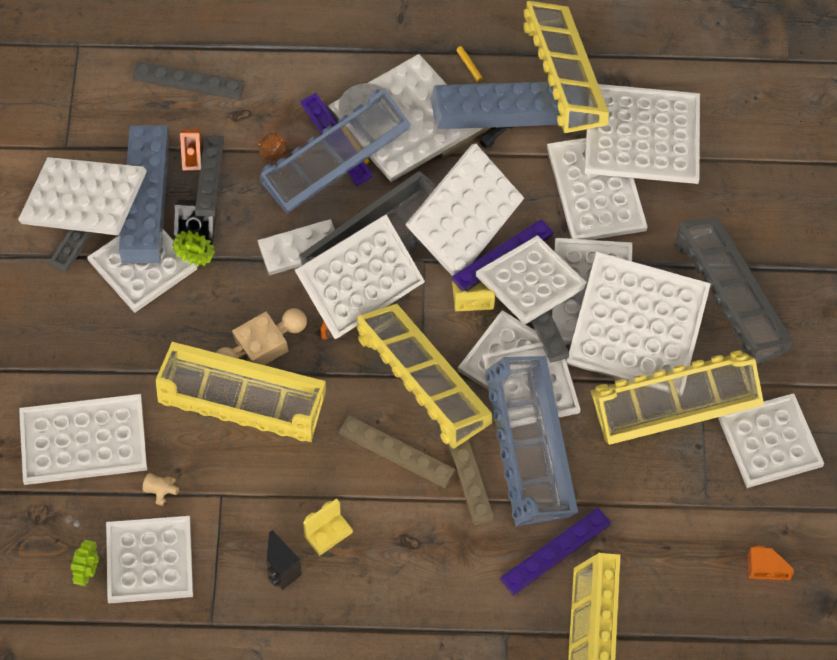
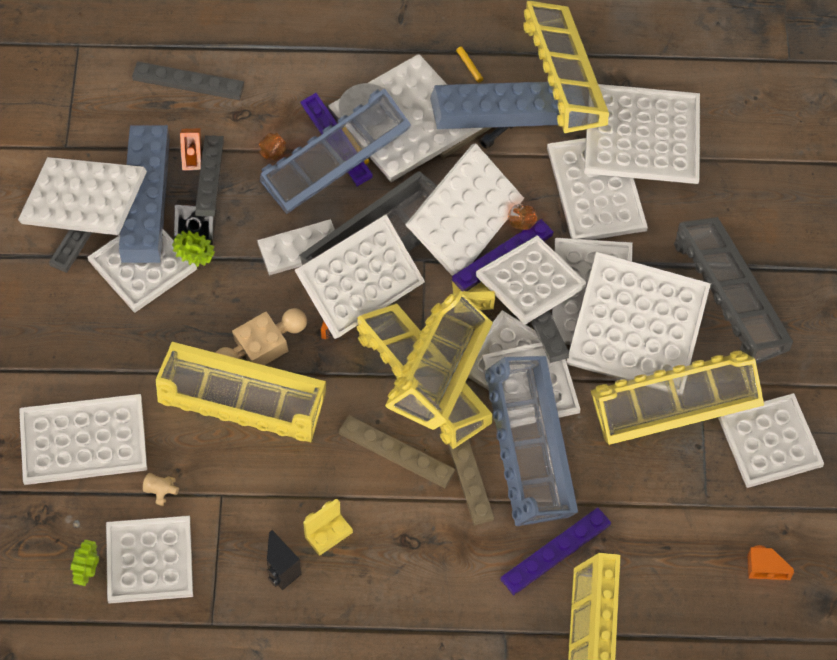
none -> window [385,291,493,430]
none -> clear orange head [508,204,537,230]

